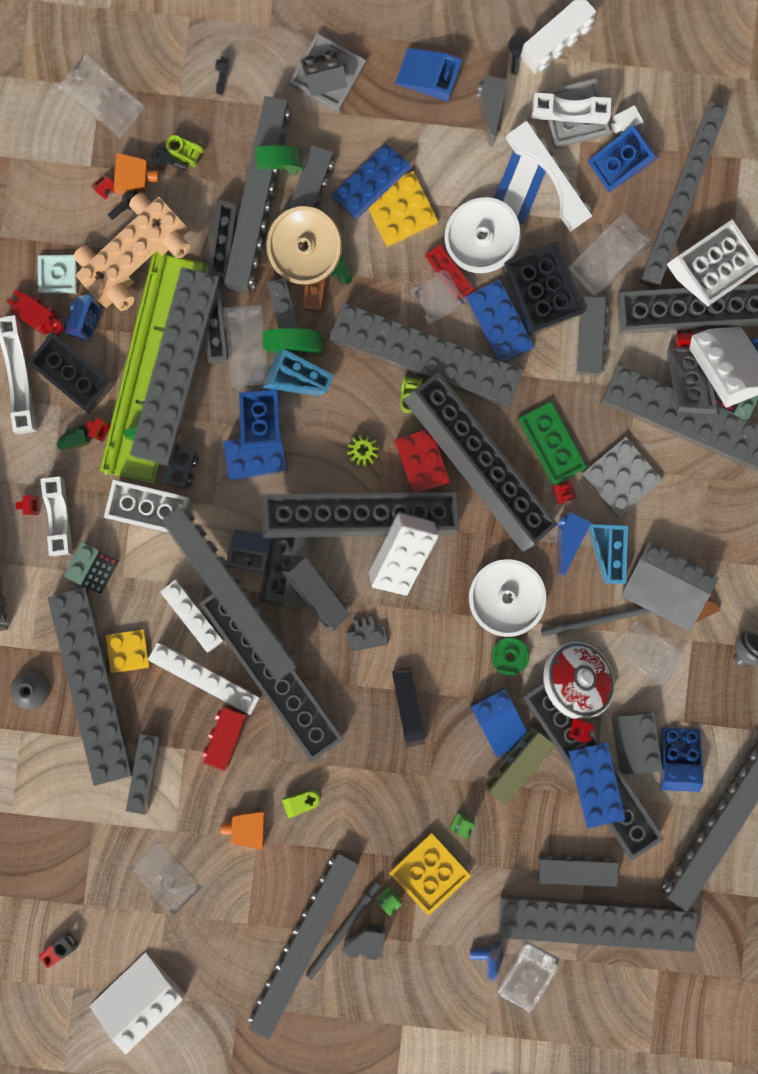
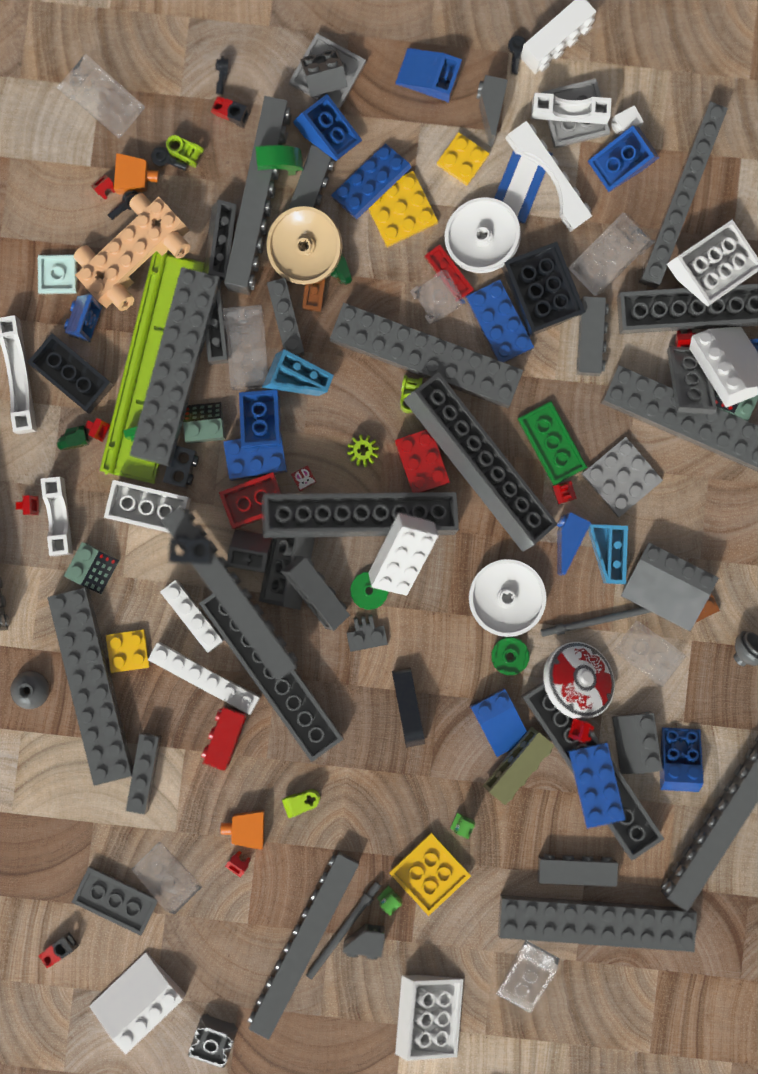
red hinge [6,289,65,337] -> none
green arch [262,328,325,356] -> none
blue piece [470,942,503,980] -> none
none -> dark grey plate [71,866,159,936]
none -> black brick [169,535,212,565]
none -> sand green slope [183,402,226,444]
none -> dark grey slope [188,1014,237,1068]
none -> leg [211,97,250,128]
none -> red brick [219,472,282,530]
none -> red tile [225,851,250,878]
none -> tile [291,465,317,491]
none -> blue slope [293,94,362,161]
none -> green plate [350,572,388,610]
none -> white slope [395,975,464,1061]
none -> yellow plate [437,132,490,186]

